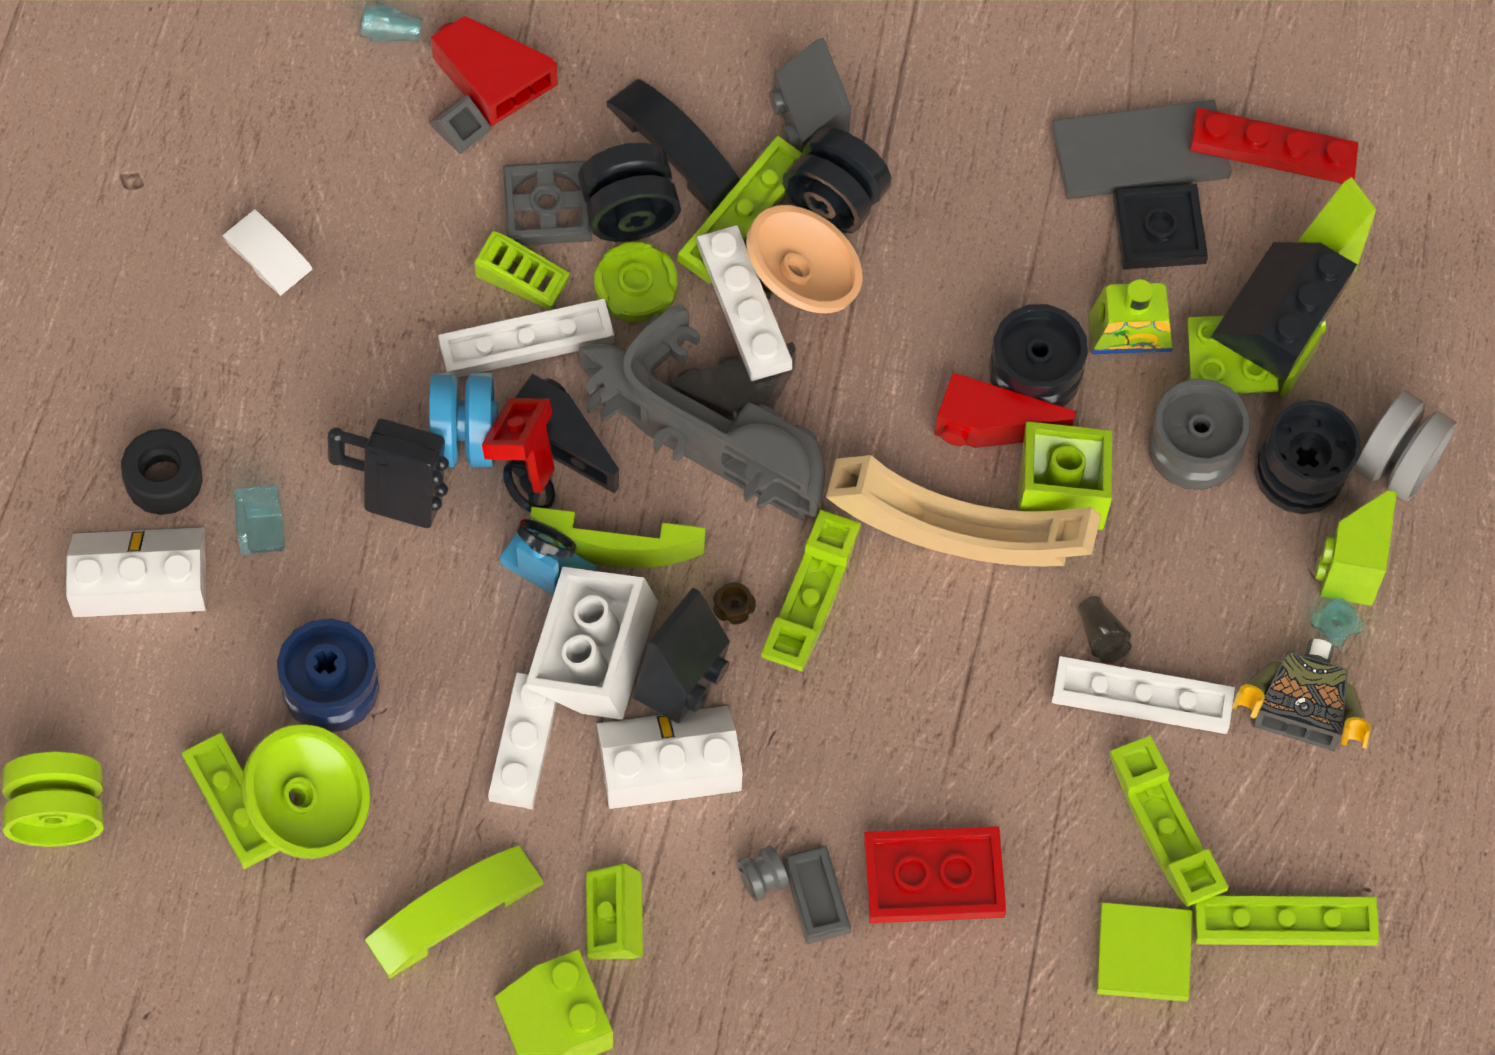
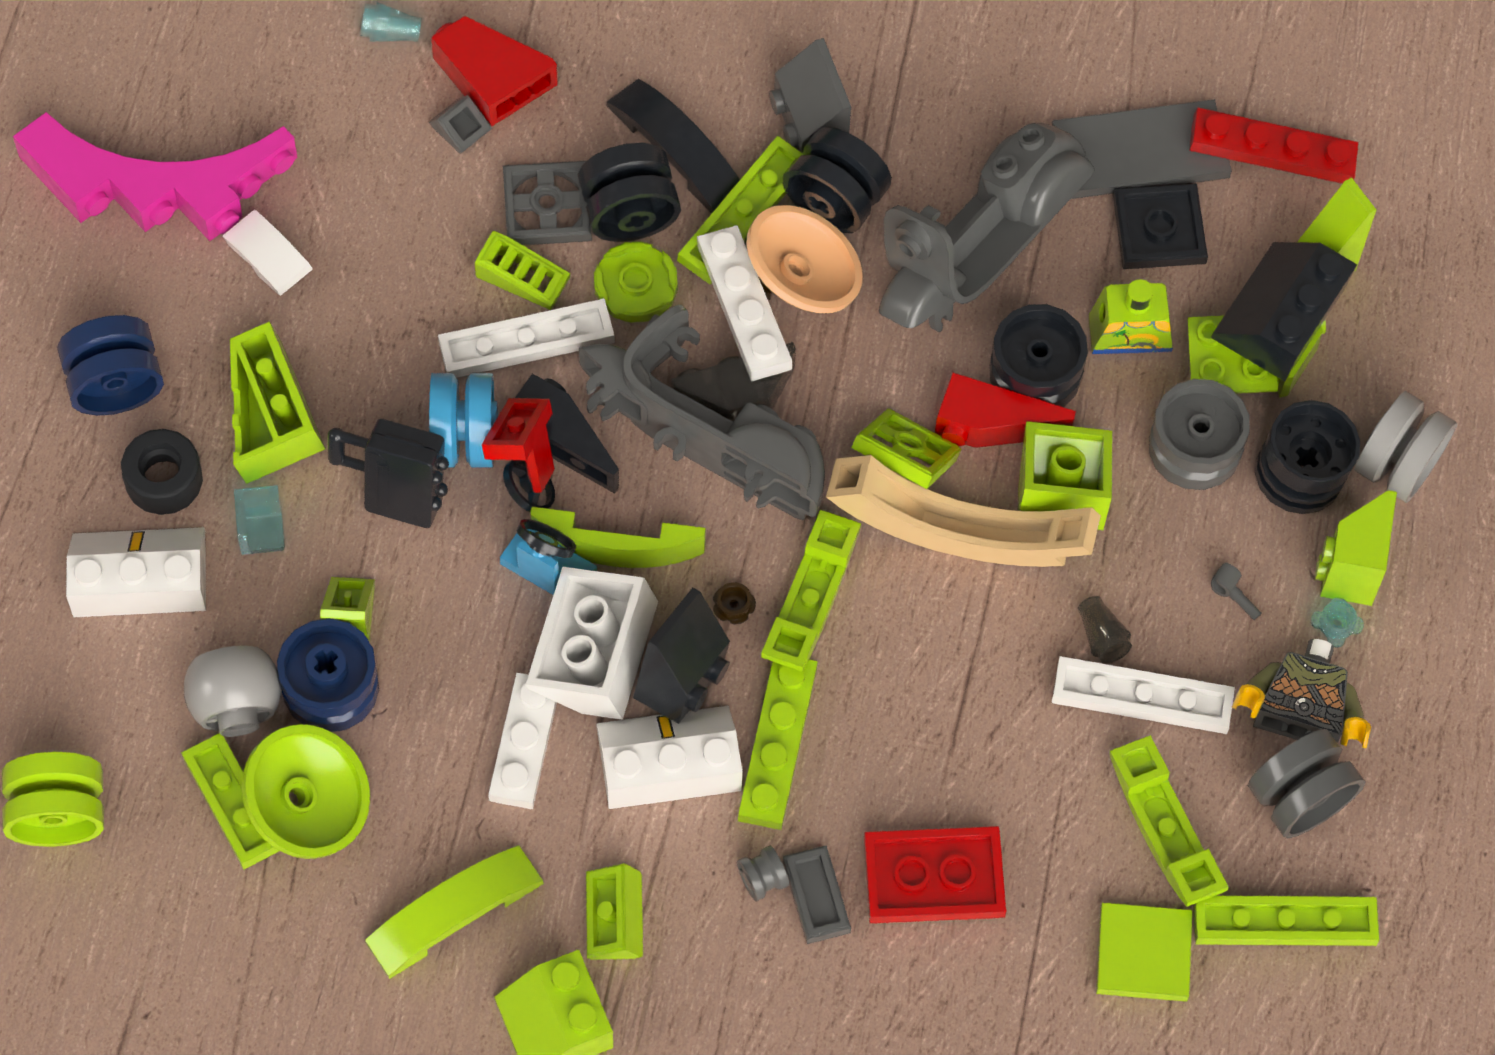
none -> dark pink arch [13,112,297,241]
none -> dark blue wheel [57,315,164,416]
none -> light grey wheel [184,646,282,737]
none -> lime wedge [230,321,326,484]
none -> lime slope [320,577,375,641]
none -> lime plate [738,660,818,830]
none -> lime piece [851,408,962,489]
none -> dark grey piece [879,123,1095,332]
none -> dark grey hand [1211,563,1262,620]
none -> dark grey wheel [1248,729,1366,839]

